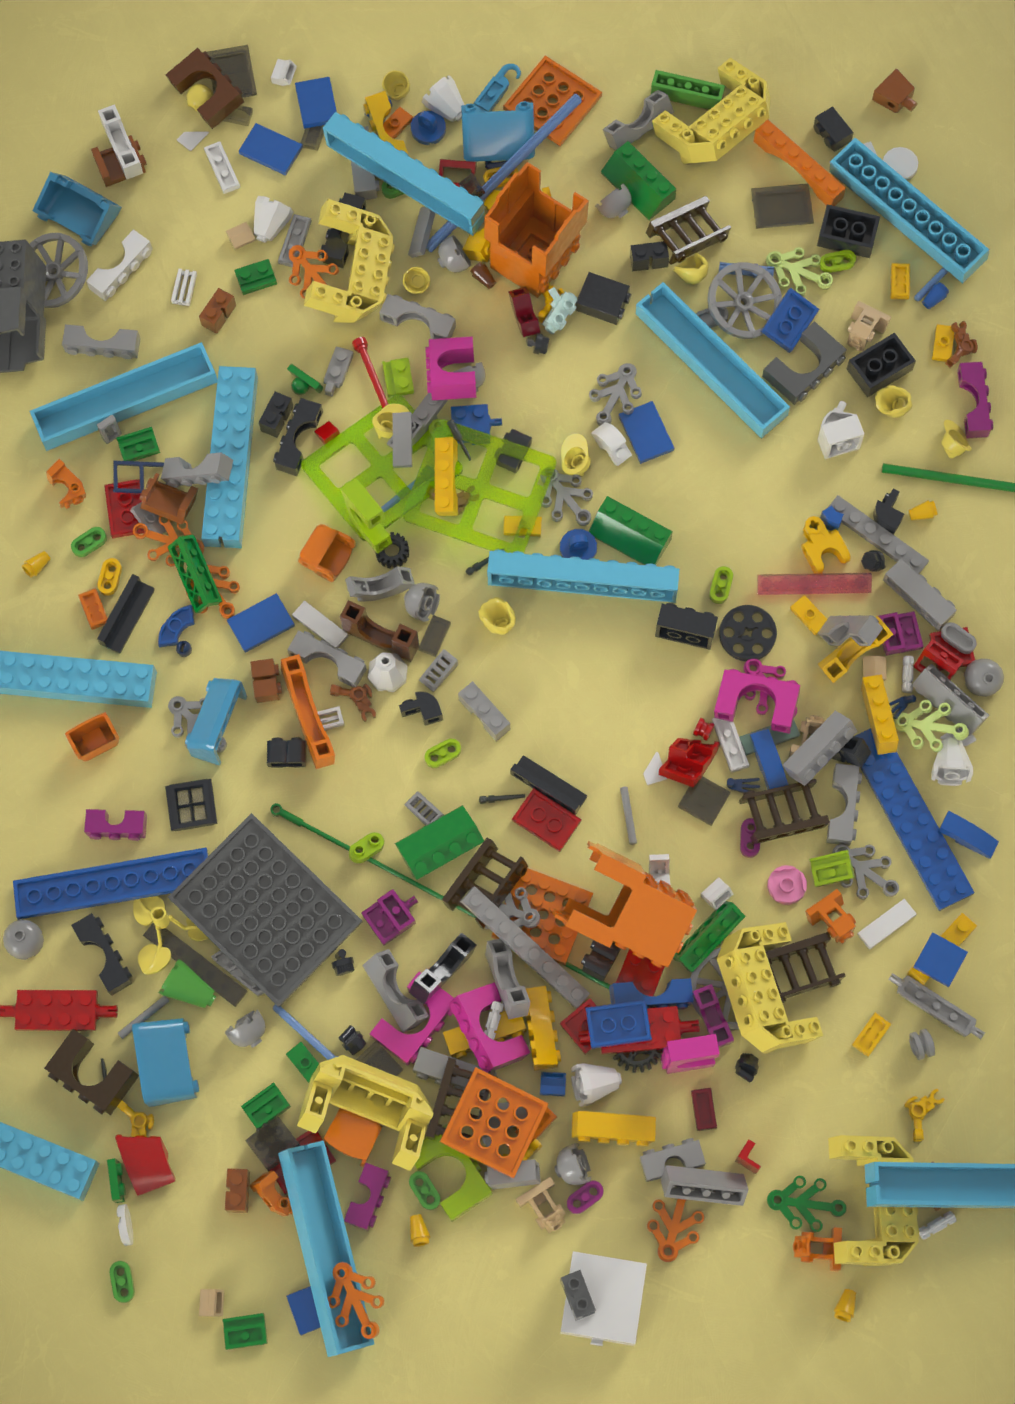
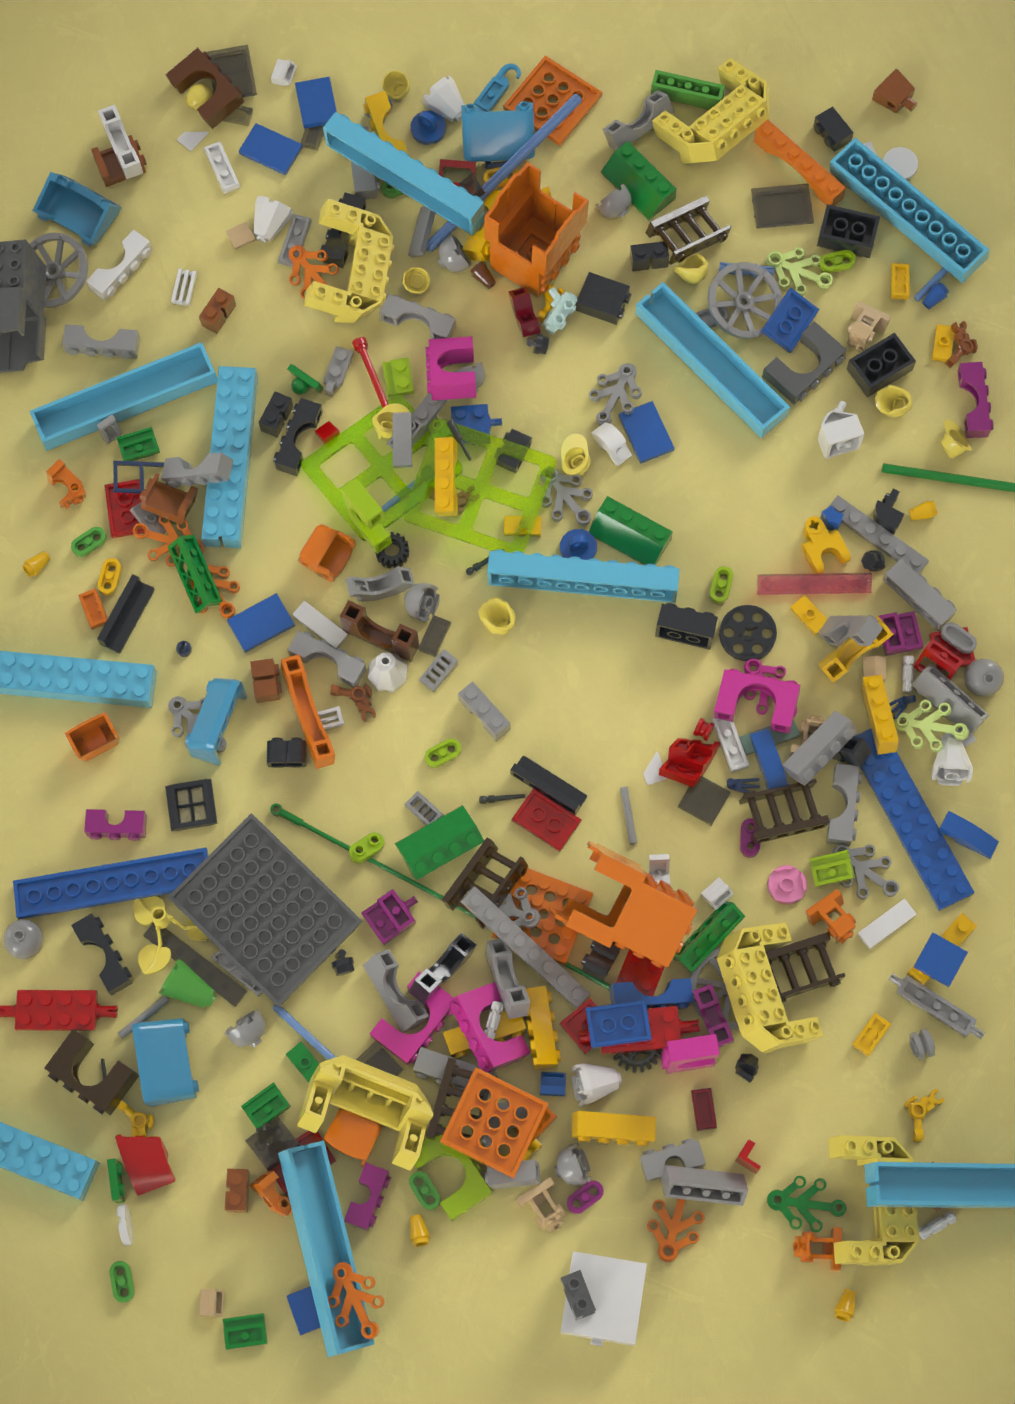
blue tile [158,605,195,648] -> none
green plate [234,259,277,295] -> none
black piece [339,1025,366,1055] -> none
orange plate [383,107,413,139] -> none
black brick [399,692,443,726] -> none

